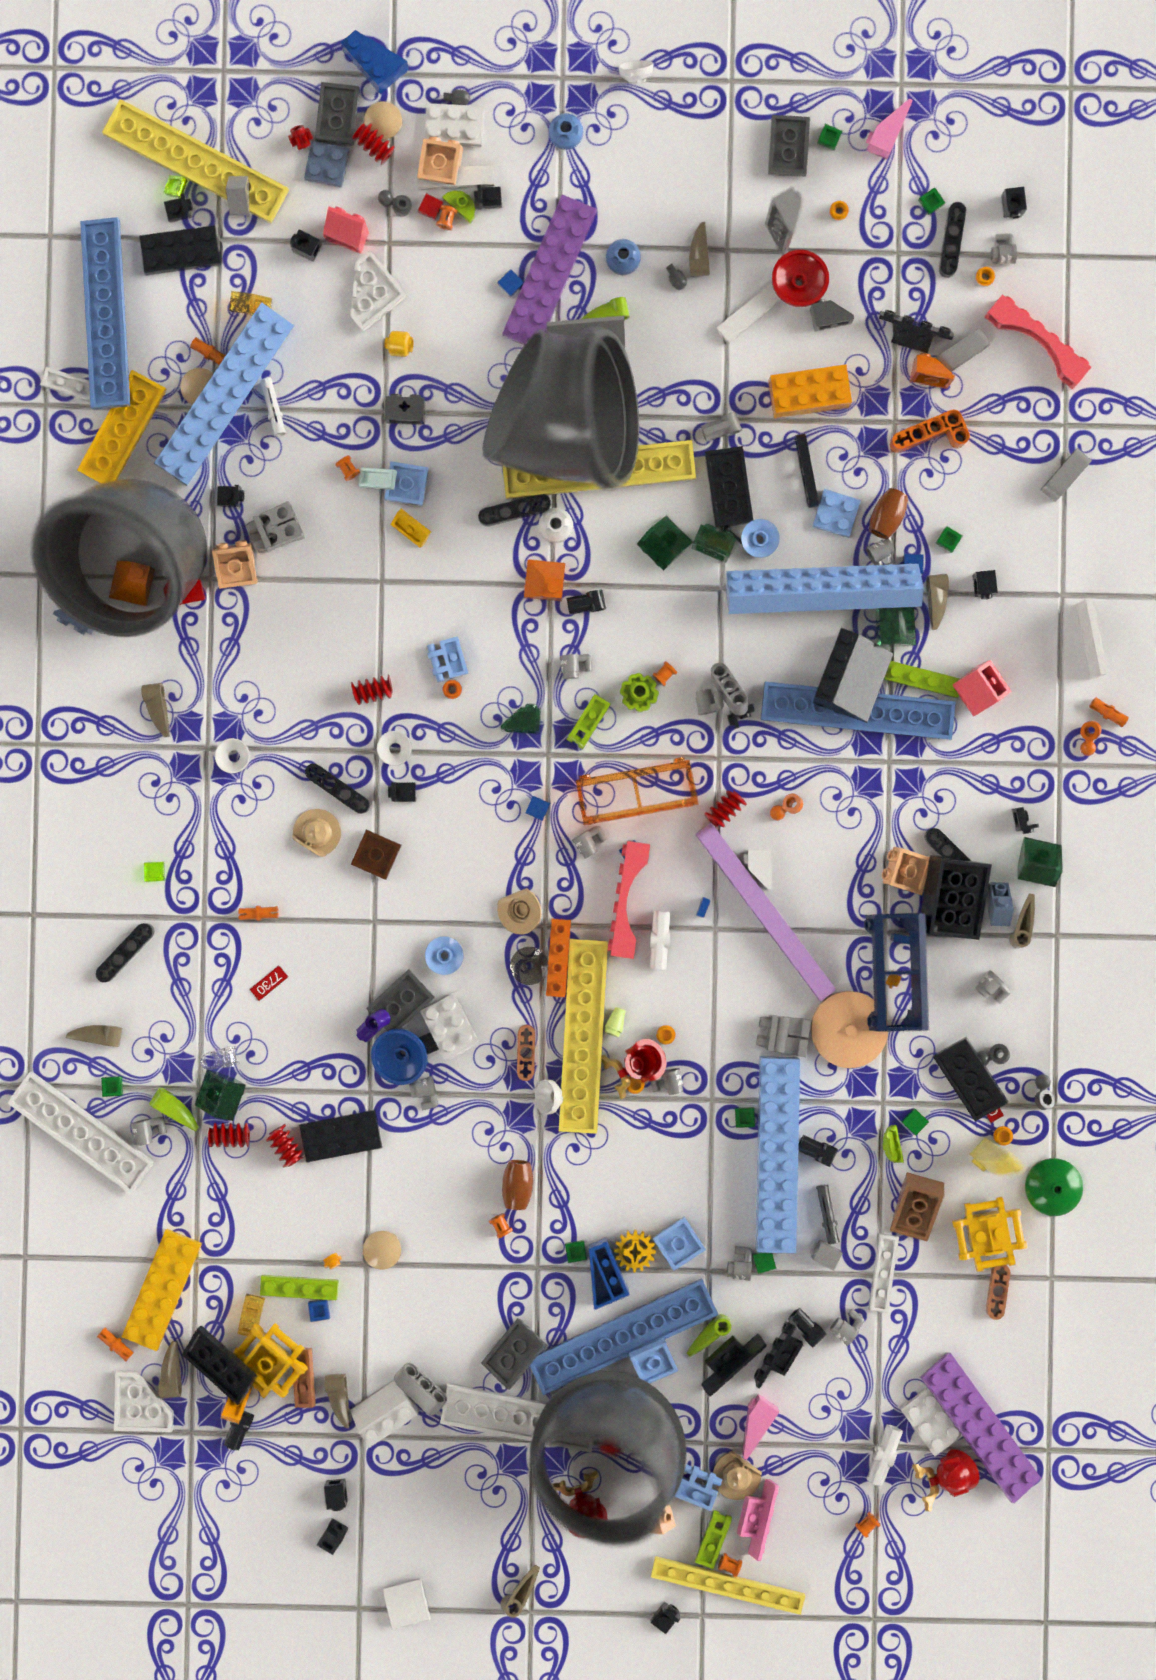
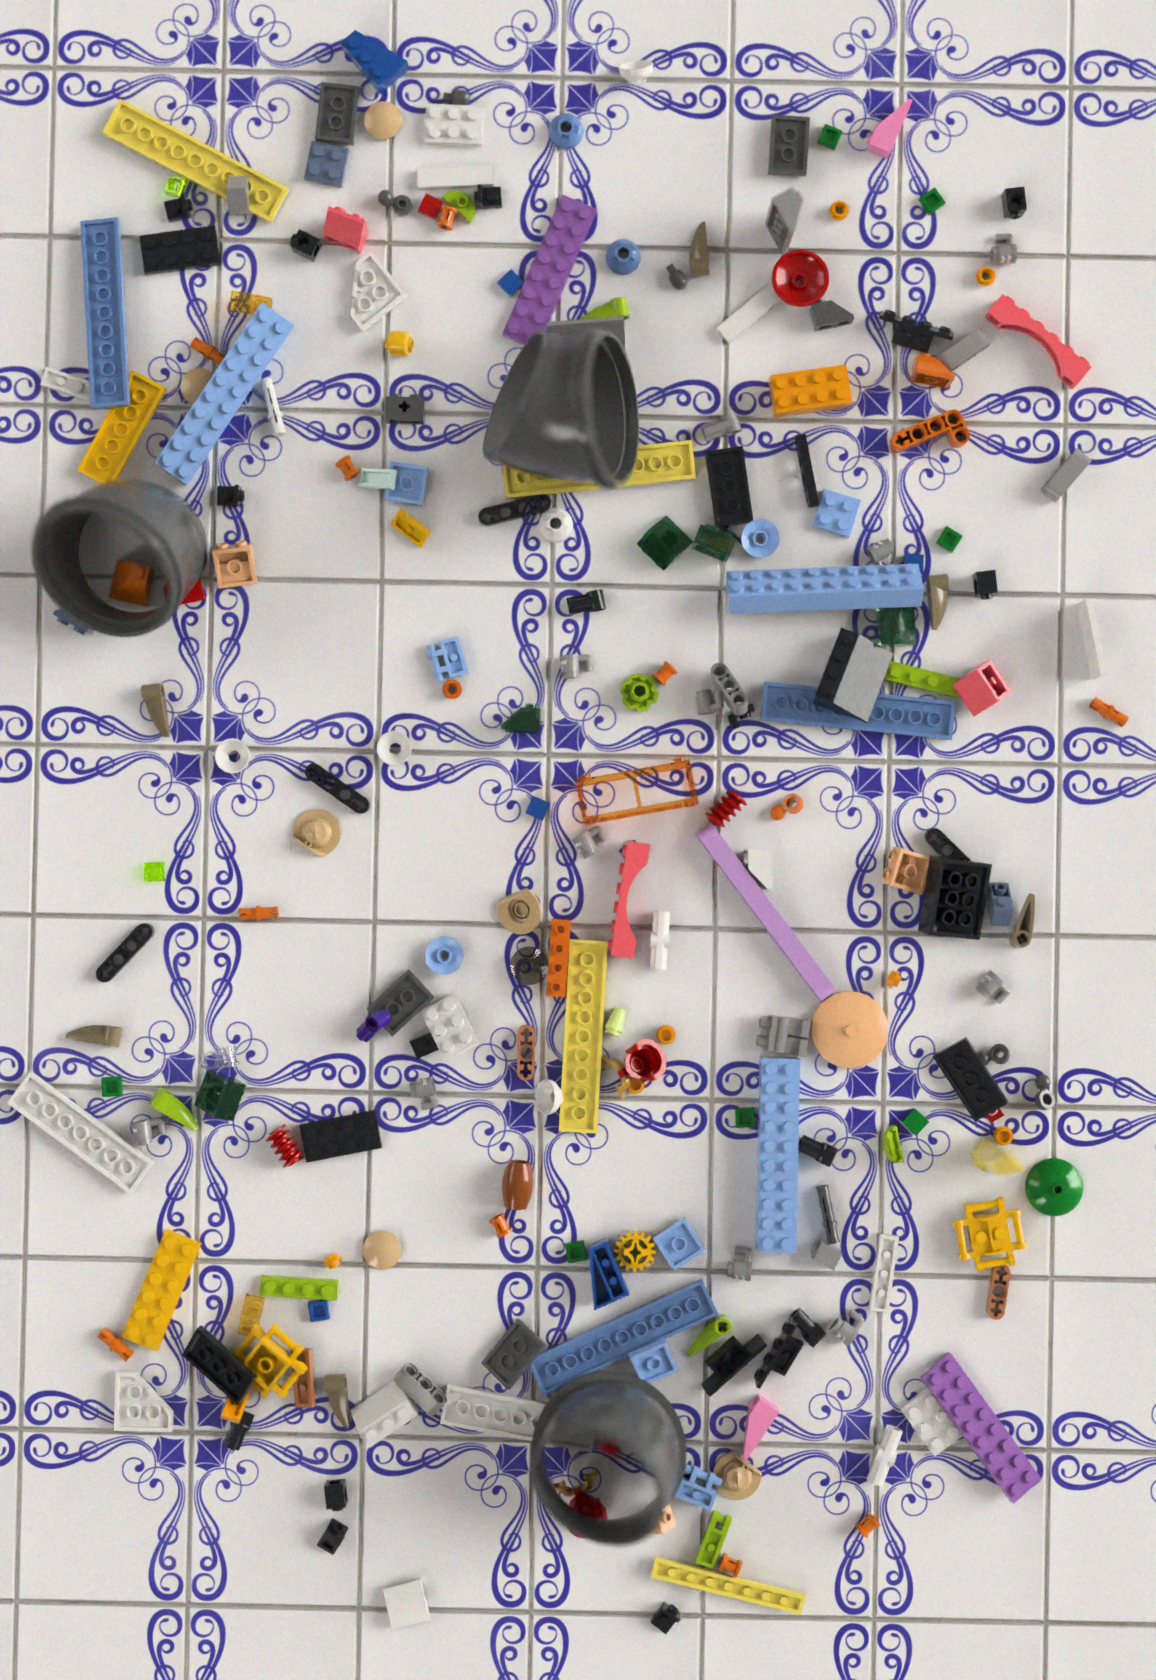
dark tan piece [158,1341,182,1399] -> none
red piece [208,1123,250,1148] -> none
light grey hips [245,501,305,552] -> none
red sticker [249,966,288,1001] -> none
red gear [288,125,313,150] -> none
red piece [351,674,393,705] -> none
reddish brown plate [351,829,402,880] -> none
red piece [352,123,395,166] -> none
blue dish [371,1029,428,1085] -> none
black bracket [388,782,416,802] -> none
light nougat plate [417,137,463,185] -> none
dark tan piece [501,1565,540,1618] -> none
orange slope [524,559,566,601] -> none
lime plate [566,694,611,750] -> none
light grey piece [650,1068,683,1095] -> none
blue tile [696,897,710,917] -> none
bright pink bracket [736,1479,779,1561] -> none
green tile [752,1252,777,1274] -> none
dark blue windscreen [864,913,929,1032] -> none
dark orange piece [869,488,908,539] -> none
blue tile [890,933,910,944] -> none
medium nougat slope [890,1172,944,1241] -> none
red helmet [912,1449,979,1511] -> none
black beam [939,202,966,278] -> none
black bracket [1012,807,1039,834] -> none
clear green slope [1017,837,1063,887] -> none
orange plate [1080,721,1101,756] -> none

